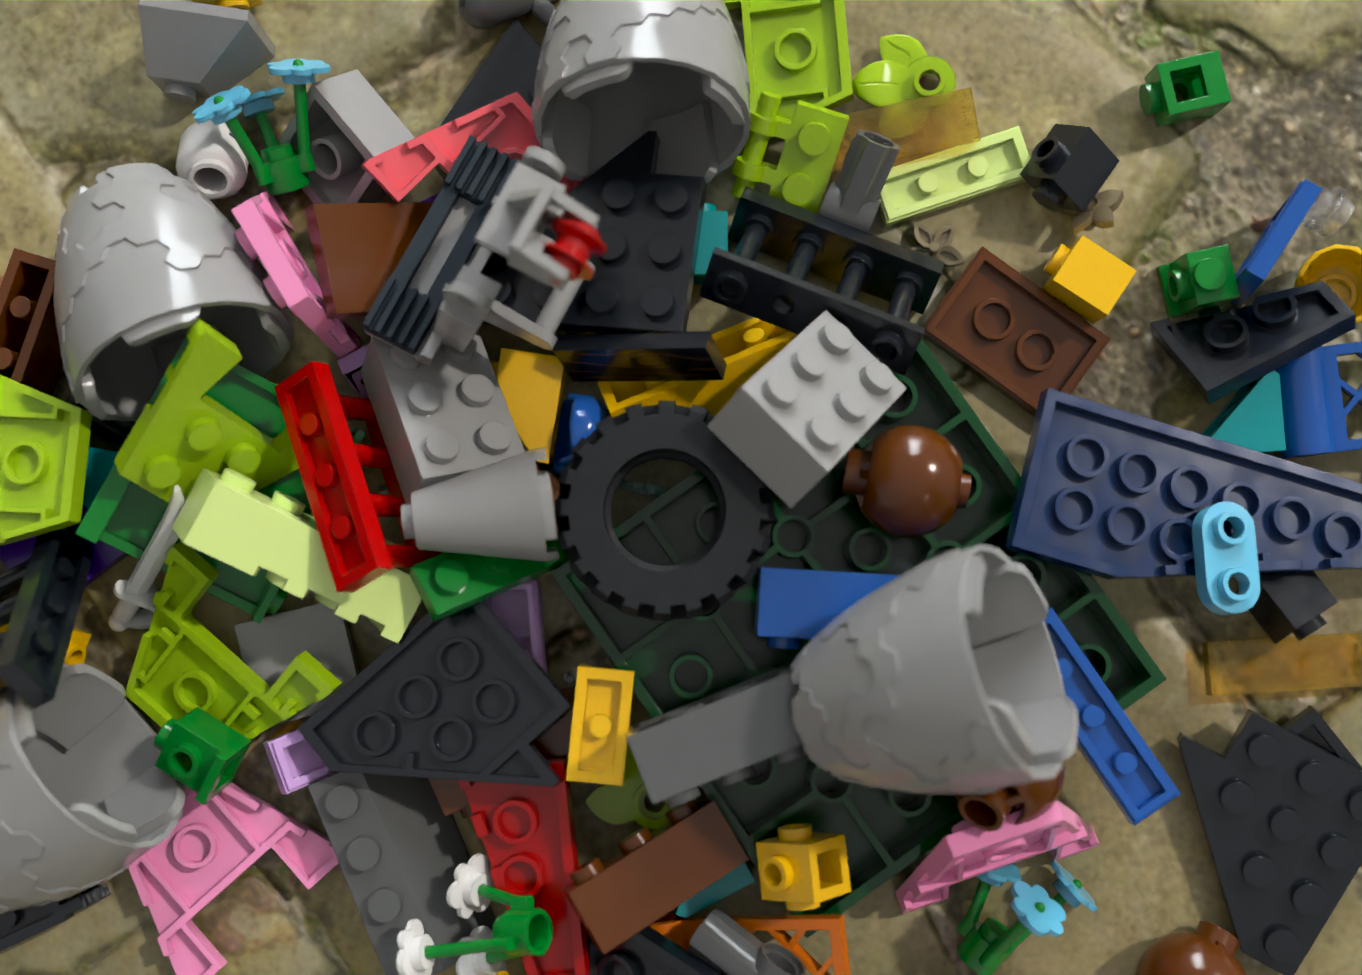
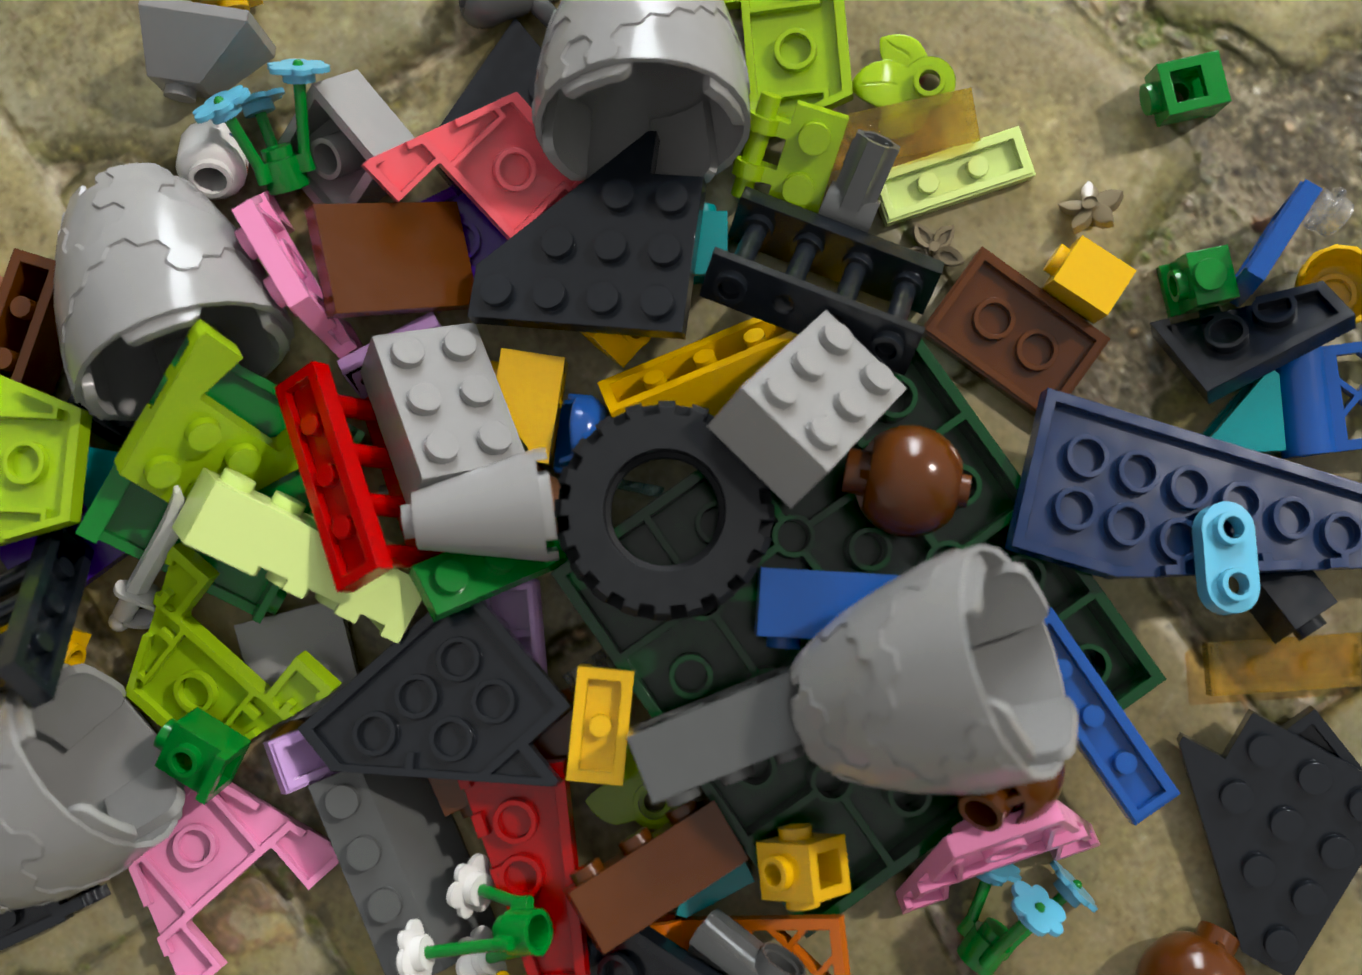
container [362,135,607,366] -> none
black tile [553,331,727,382] -> none
black brick [1020,124,1119,212] -> none

